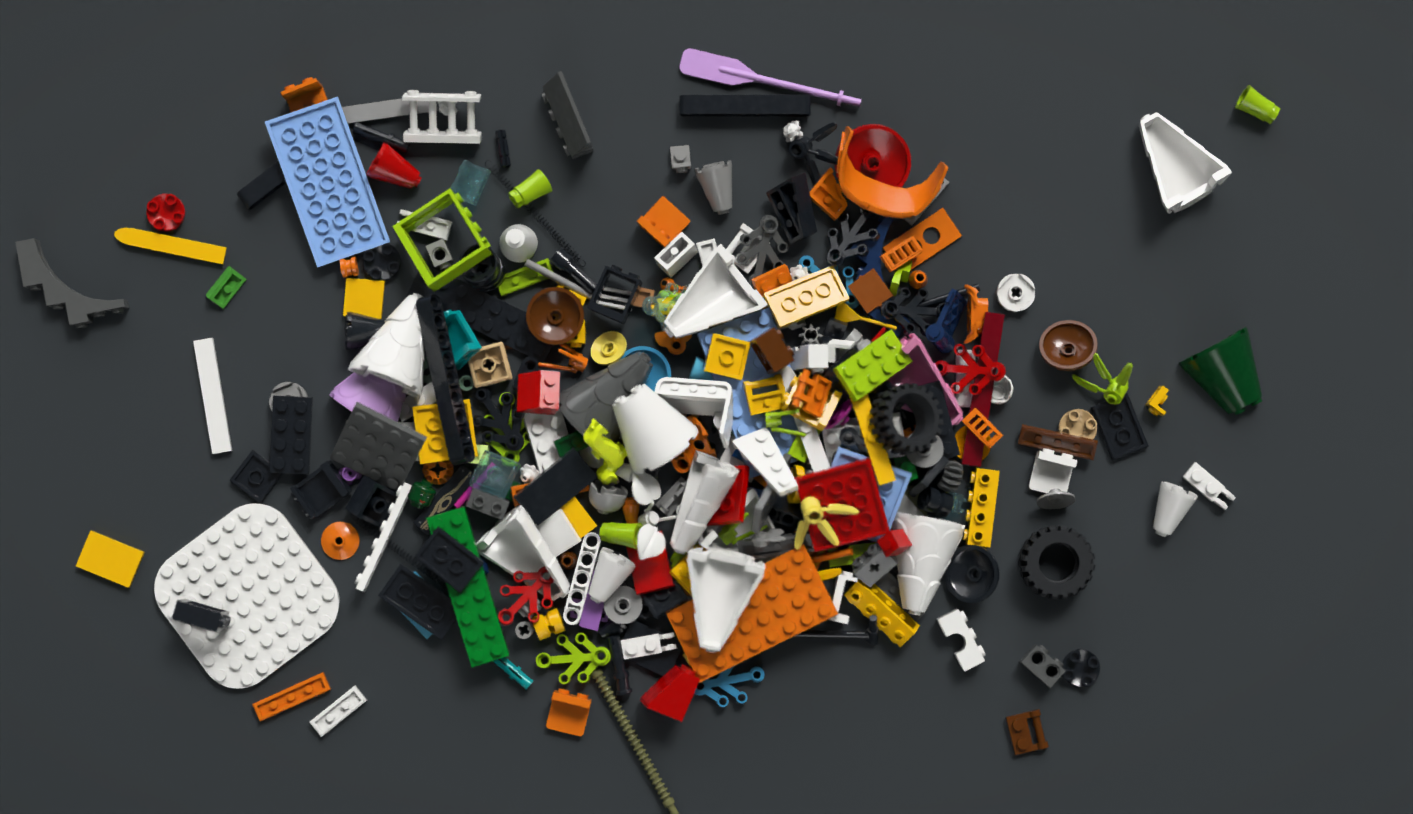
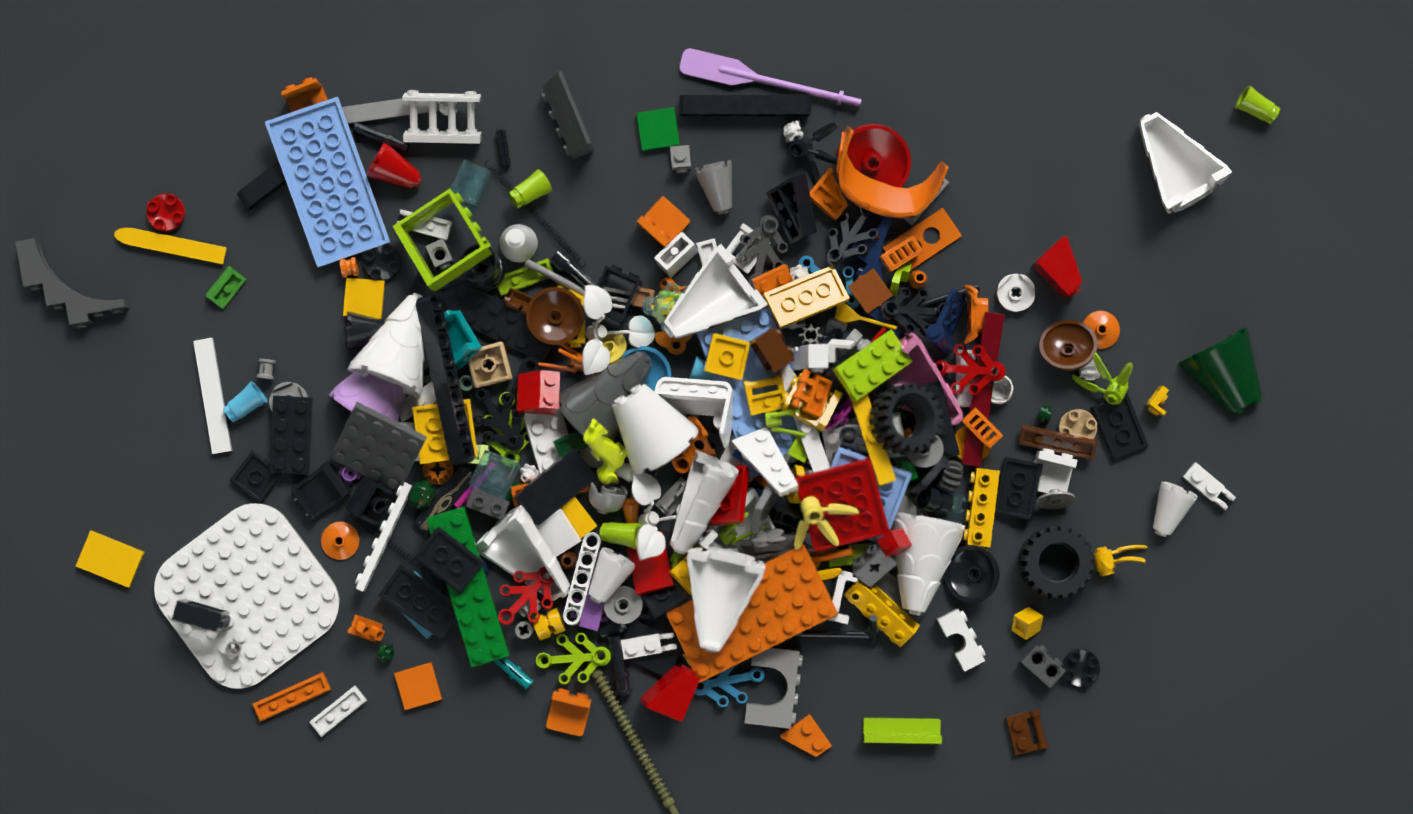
none -> medium azure plant [223,381,268,422]
none -> light grey hinge [225,641,241,657]
none -> light grey bush [256,358,276,380]
none -> orange hips [347,614,385,642]
none -> dark green plate [378,644,394,663]
none -> orange tile [394,662,443,710]
none -> reddish brown hinge [503,287,533,315]
none -> white plant [582,285,655,375]
none -> green tile [637,107,680,151]
none -> light grey arch [744,647,803,729]
none -> orange wing [780,714,832,757]
none -> lime panel [863,718,942,744]
none -> black tile [995,456,1044,521]
none -> yellow panel [1011,607,1043,640]
none -> red slope [1032,235,1083,298]
none -> dark green plate [1037,405,1053,424]
none -> white gear [1079,360,1100,381]
none -> orange dish [1083,311,1120,349]
none -> yellow plant [1094,545,1148,576]

